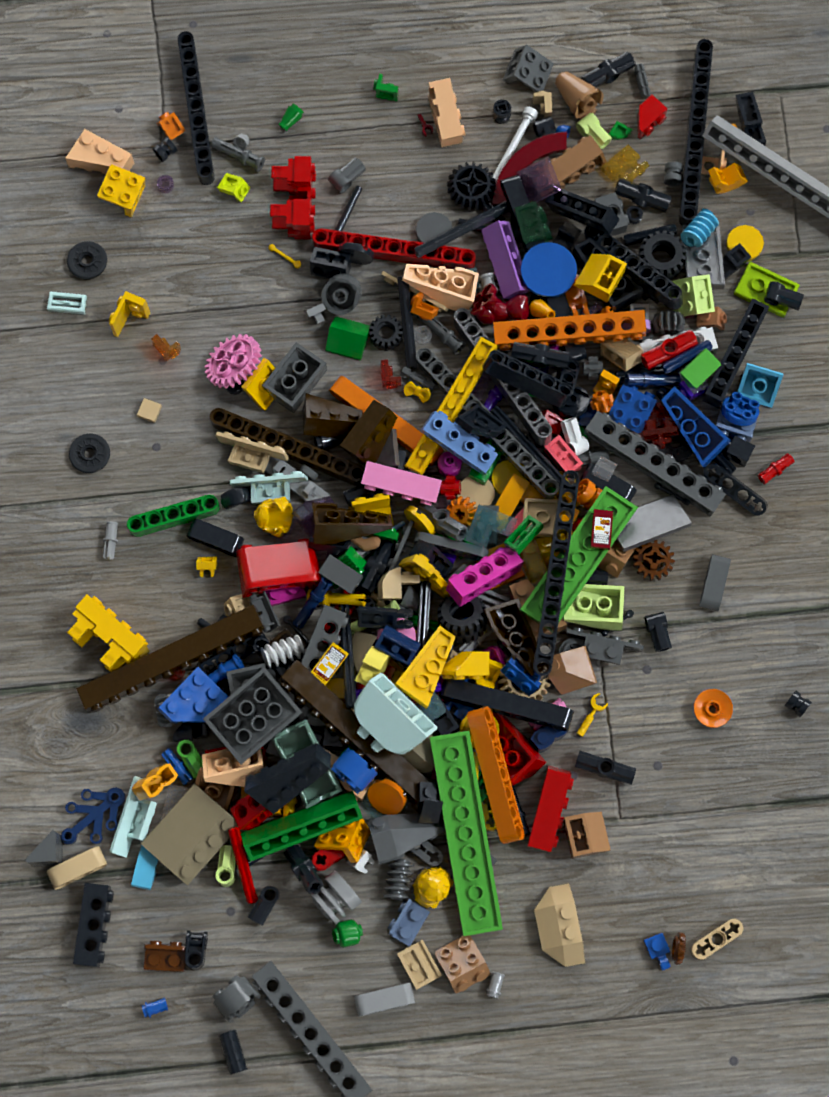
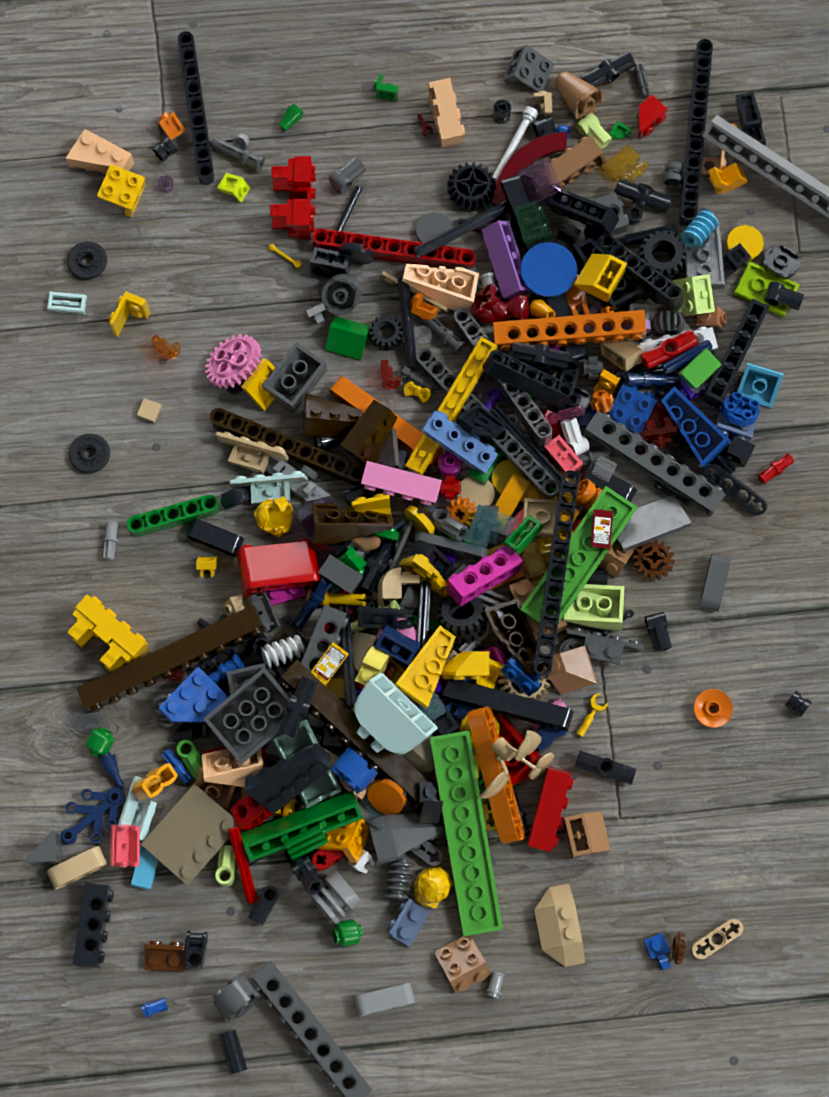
tan plate [397,940,442,990] -> none
none -> green head [85,727,115,757]
none -> dark blue cone [98,752,124,788]
none -> coral hinge [110,824,140,867]
none -> black piece [278,676,318,738]
none -> green tile [284,824,329,860]
none -> tan plant [478,730,555,799]
none -> clear pink axle [548,405,585,424]
none -> black tile [762,245,800,279]

